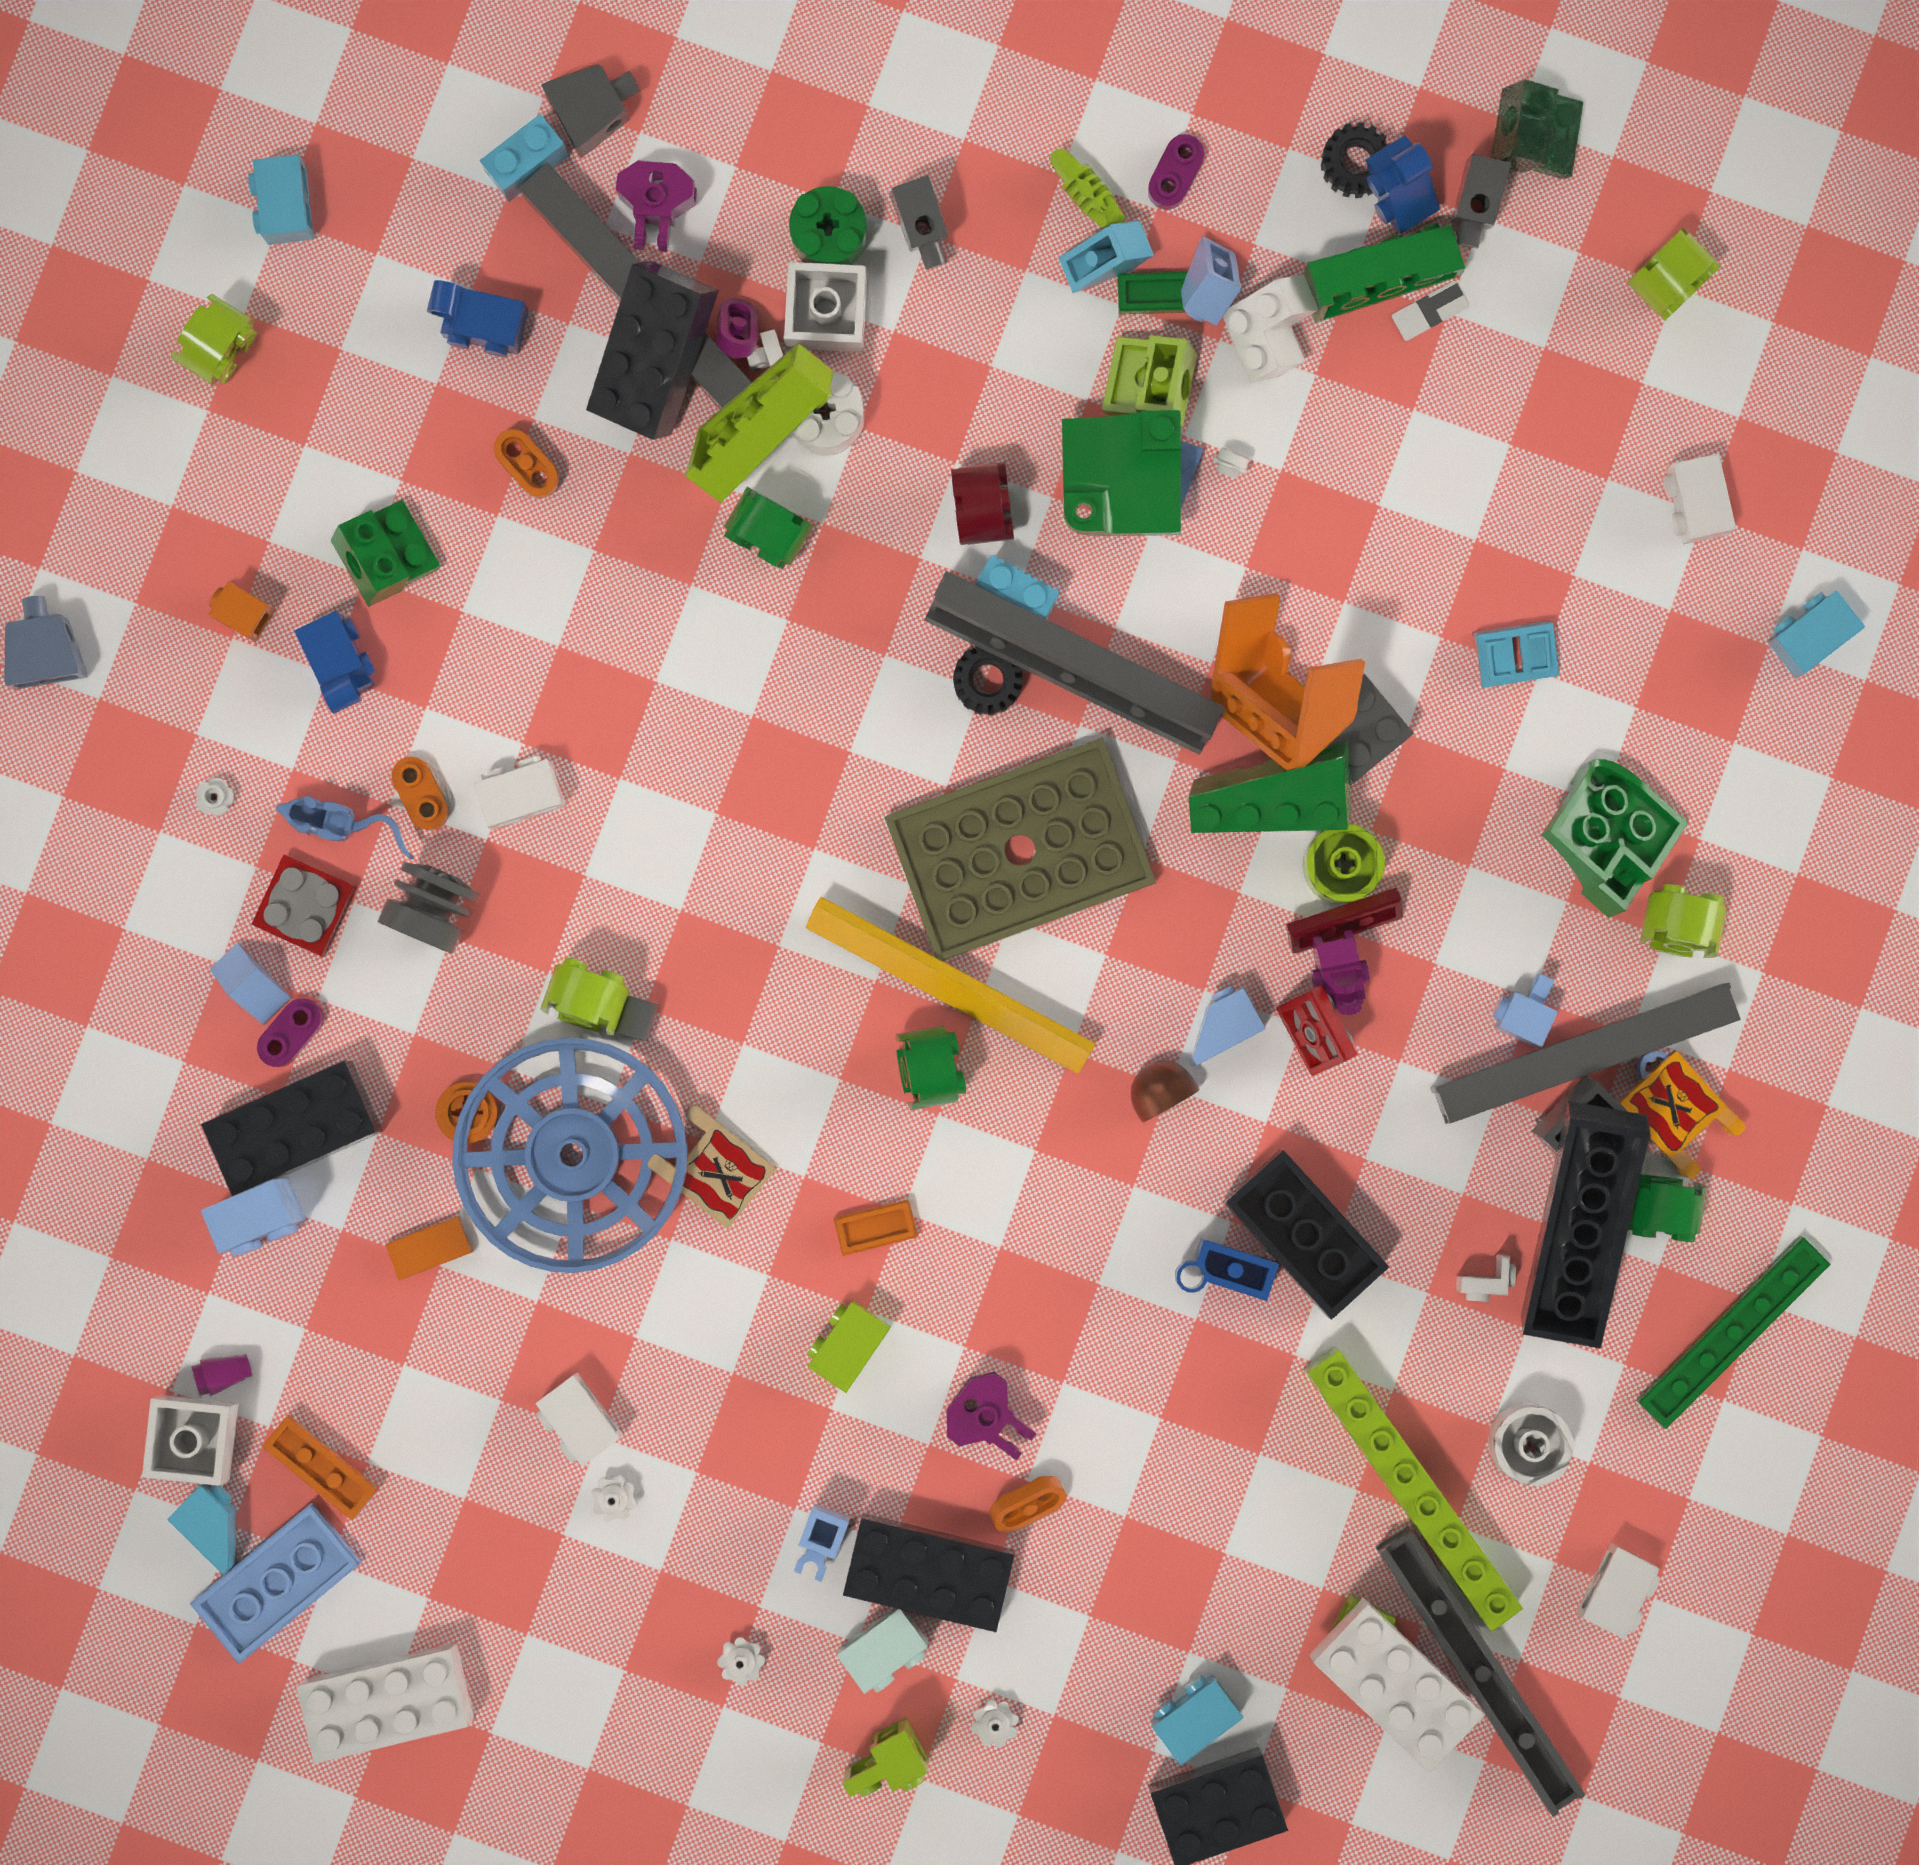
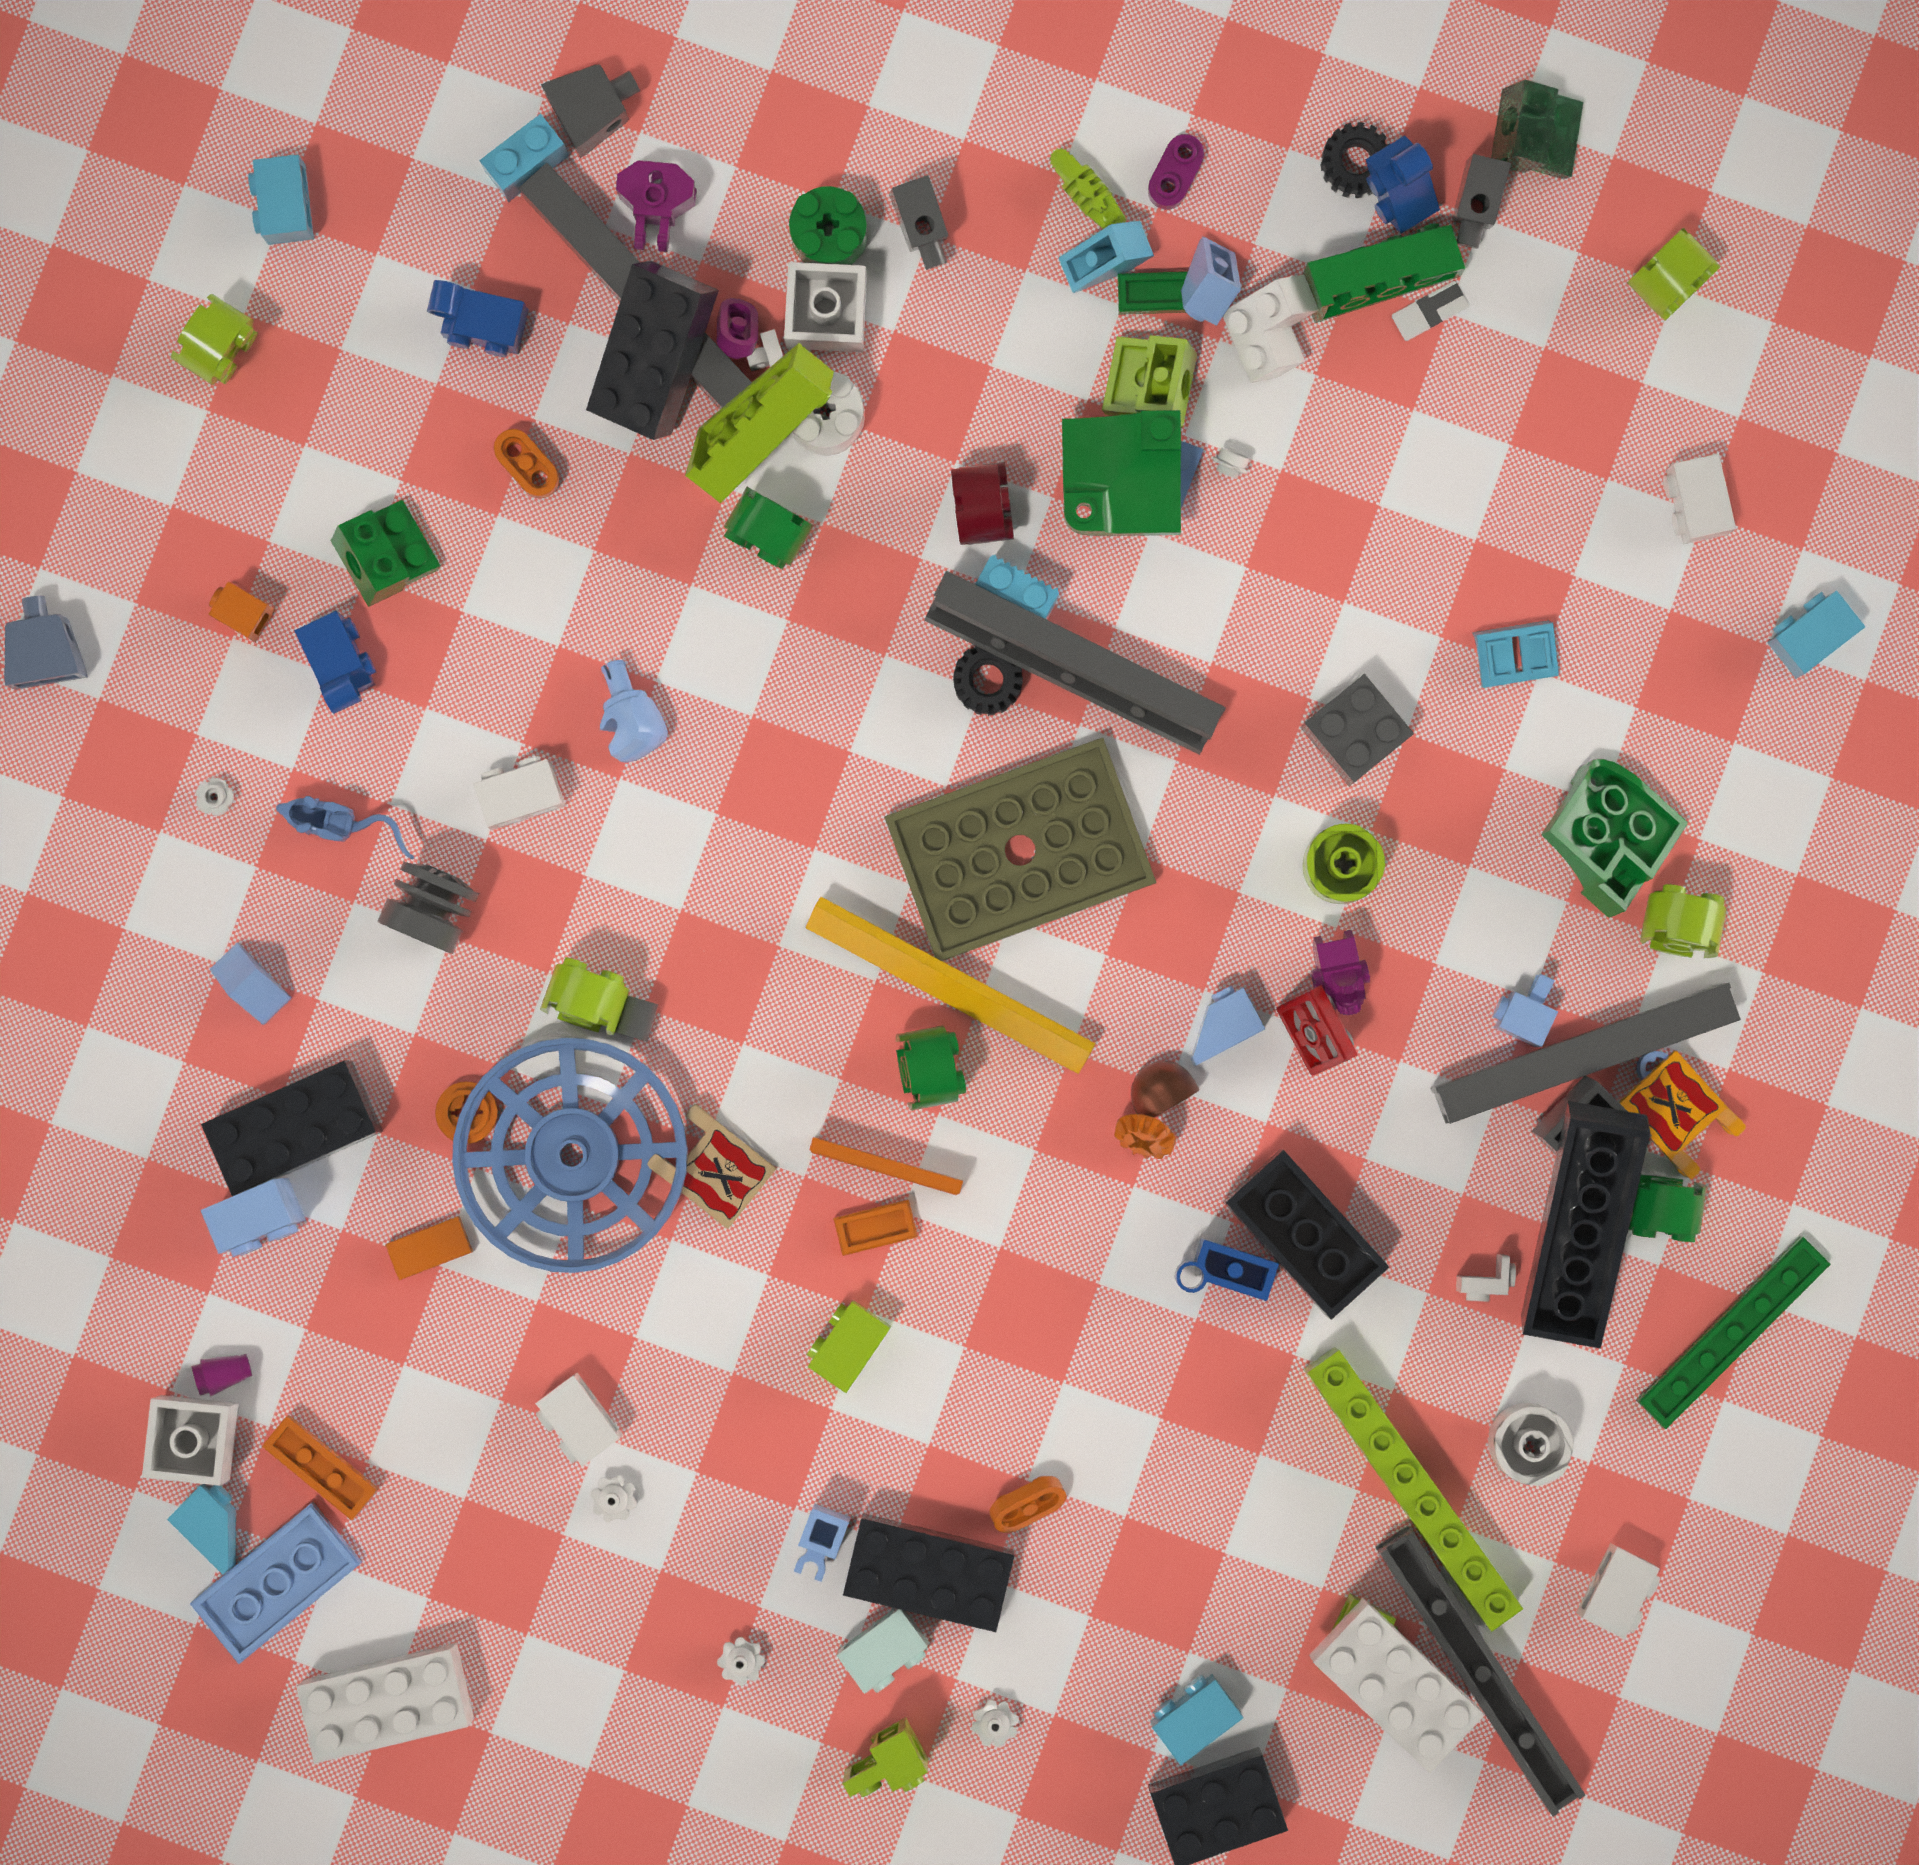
light grey piece [251,854,356,957] -> none
magenta plate [257,998,324,1067] -> none
orange plate [391,757,449,831] -> none
magenta hinge [946,1371,1037,1460] -> none
green wedge [1188,740,1351,833] -> none
orange windscreen [1210,593,1365,770] -> none
dark red tile [1286,887,1403,954] -> none
none -> light blue piece [600,660,668,763]
none -> orange tile [809,1137,963,1195]
none -> orange gear [1114,1114,1176,1159]

